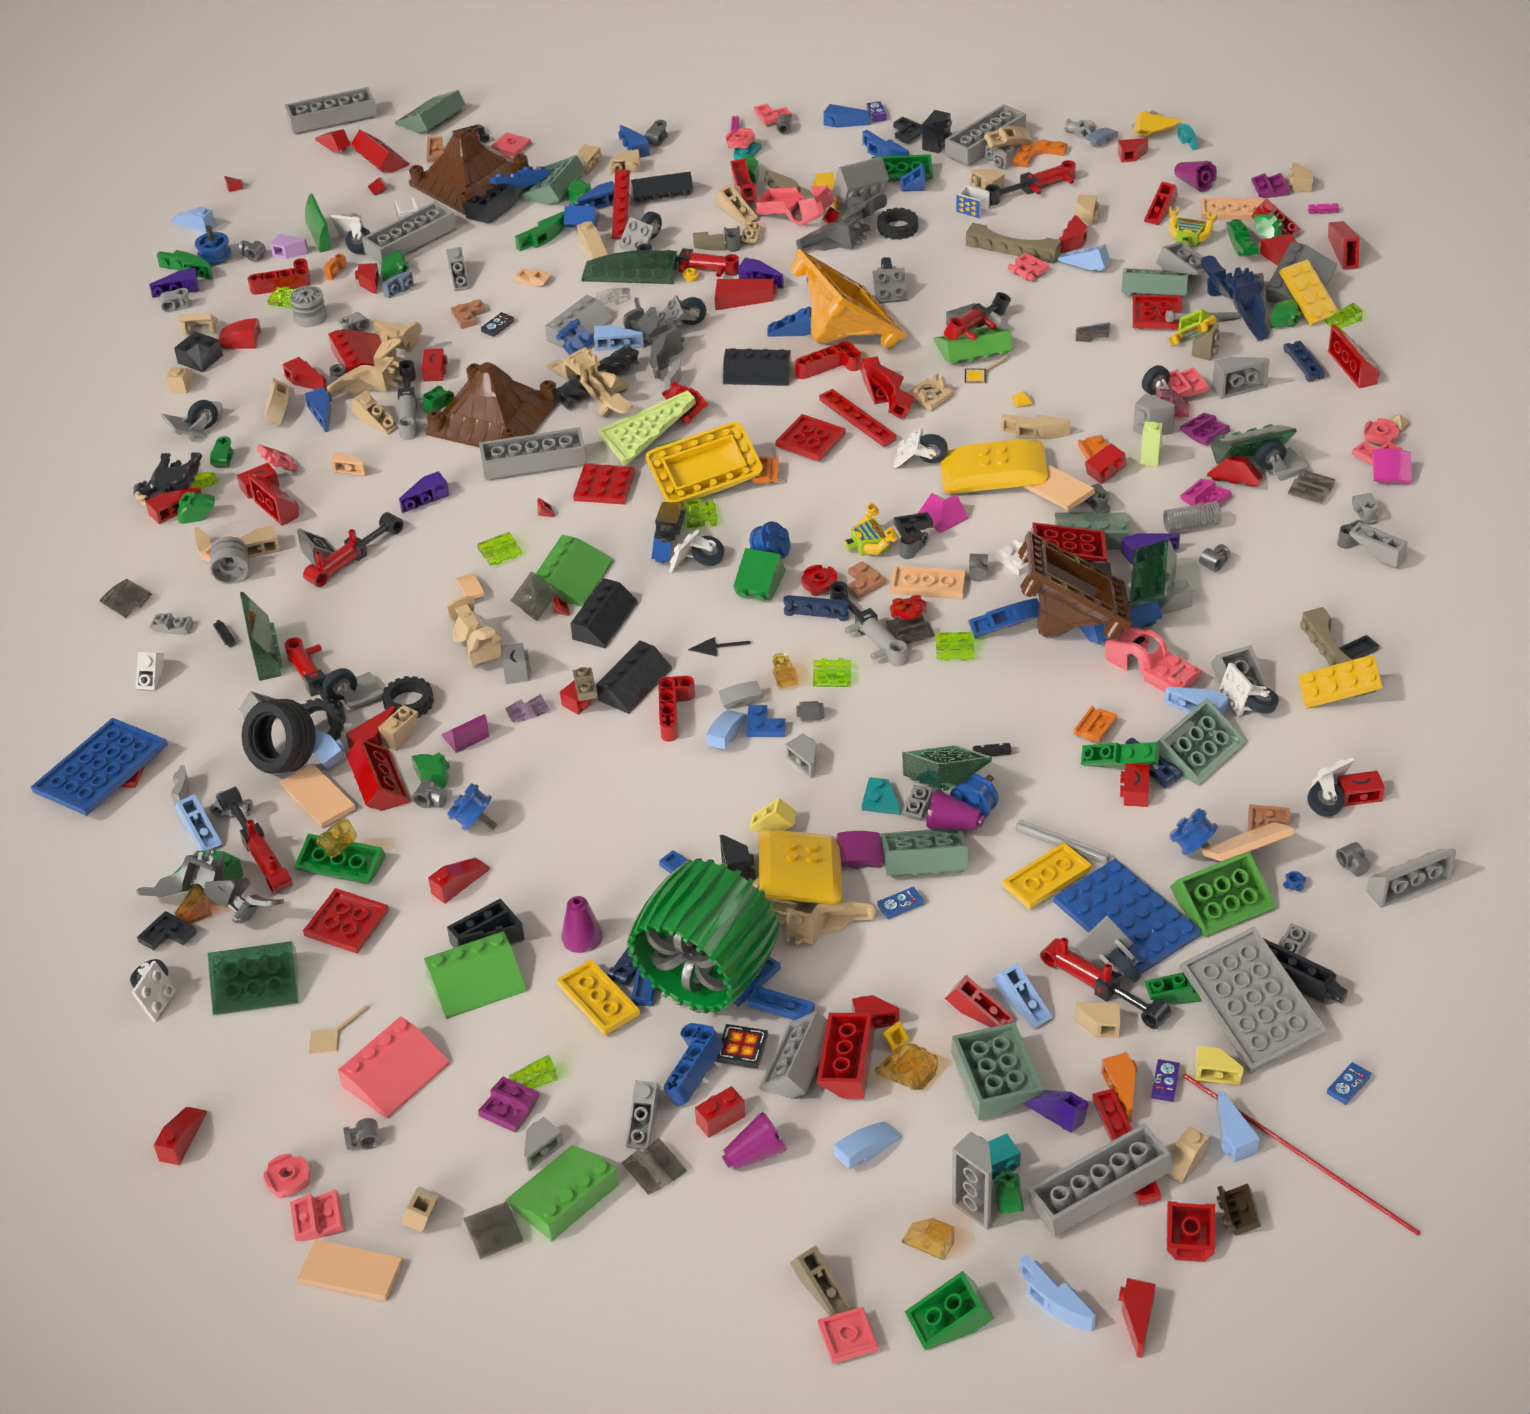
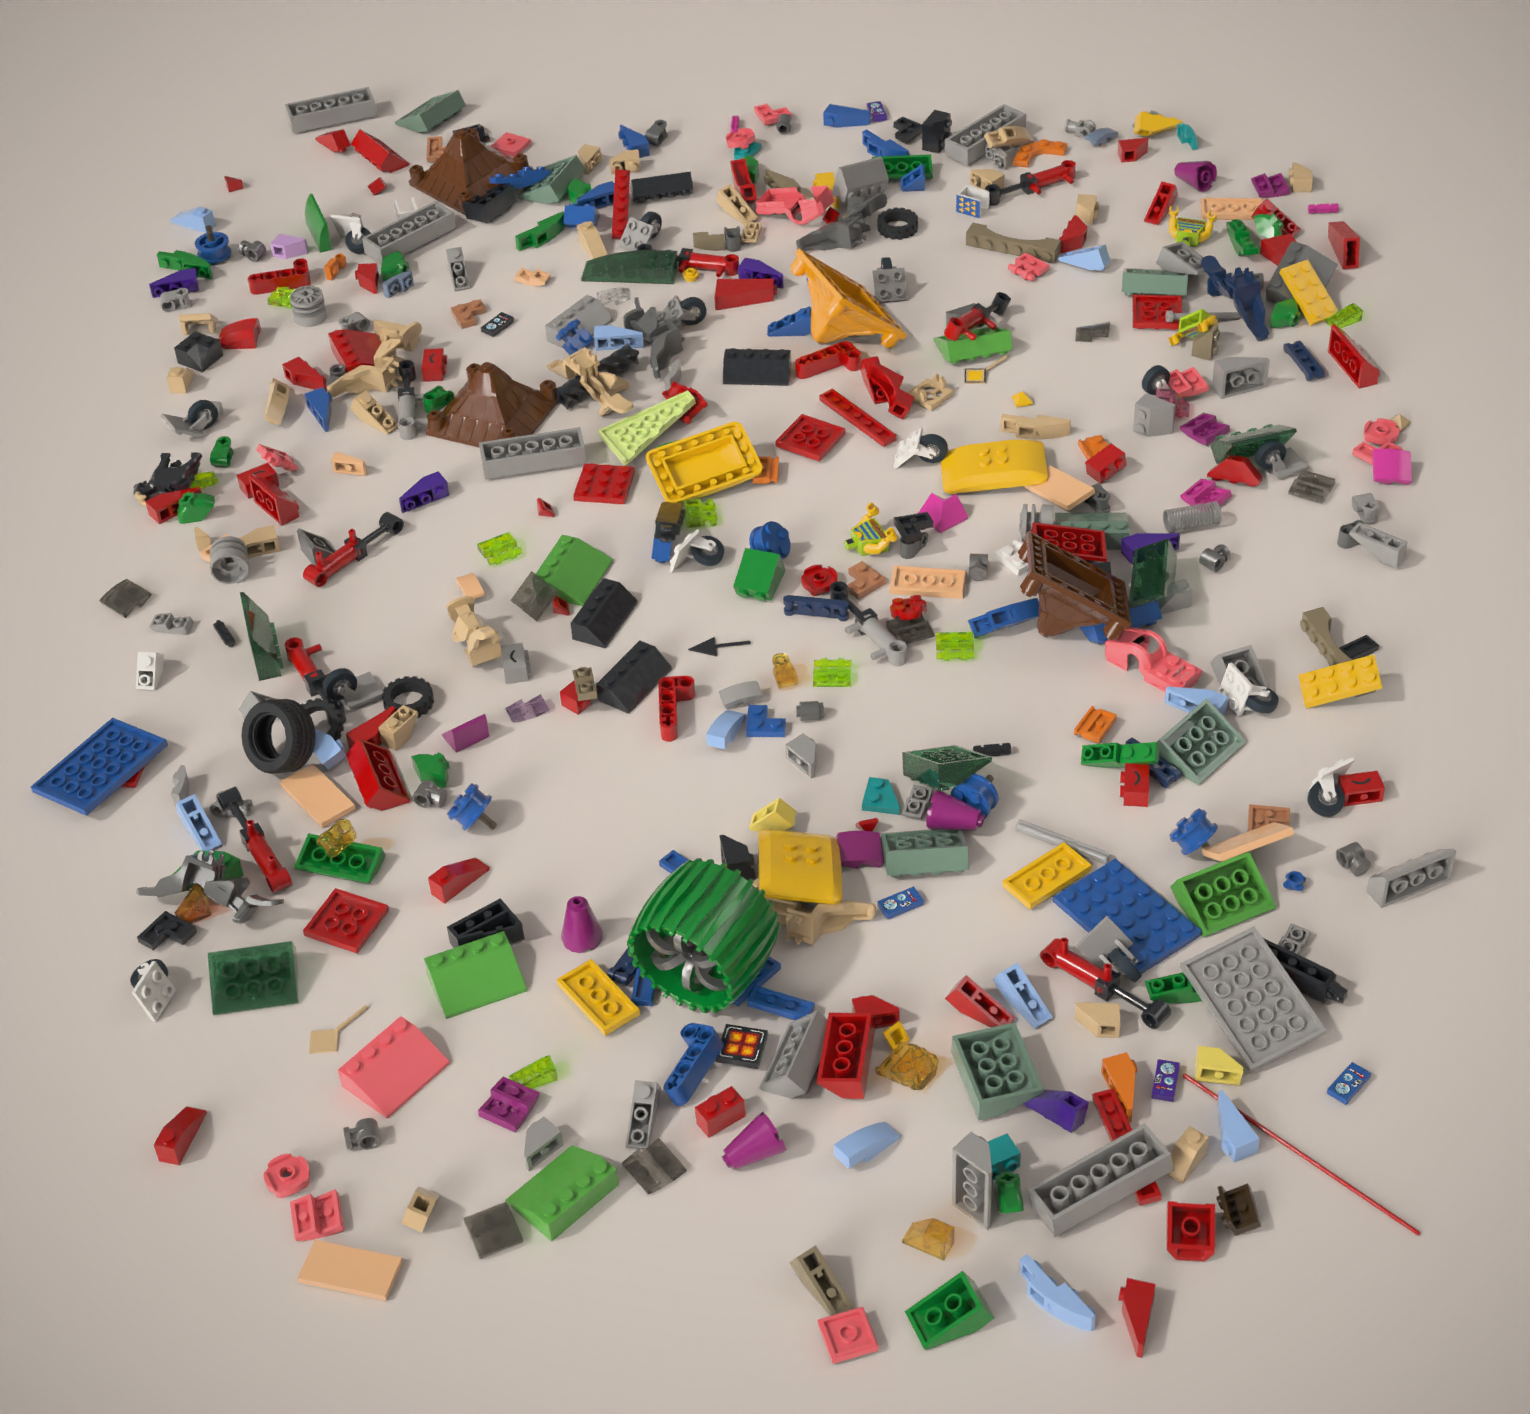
yellowish green slope [1140,422,1162,467] -> none
none -> red slope [855,818,878,832]
none -> light grey wheel [1019,504,1054,541]

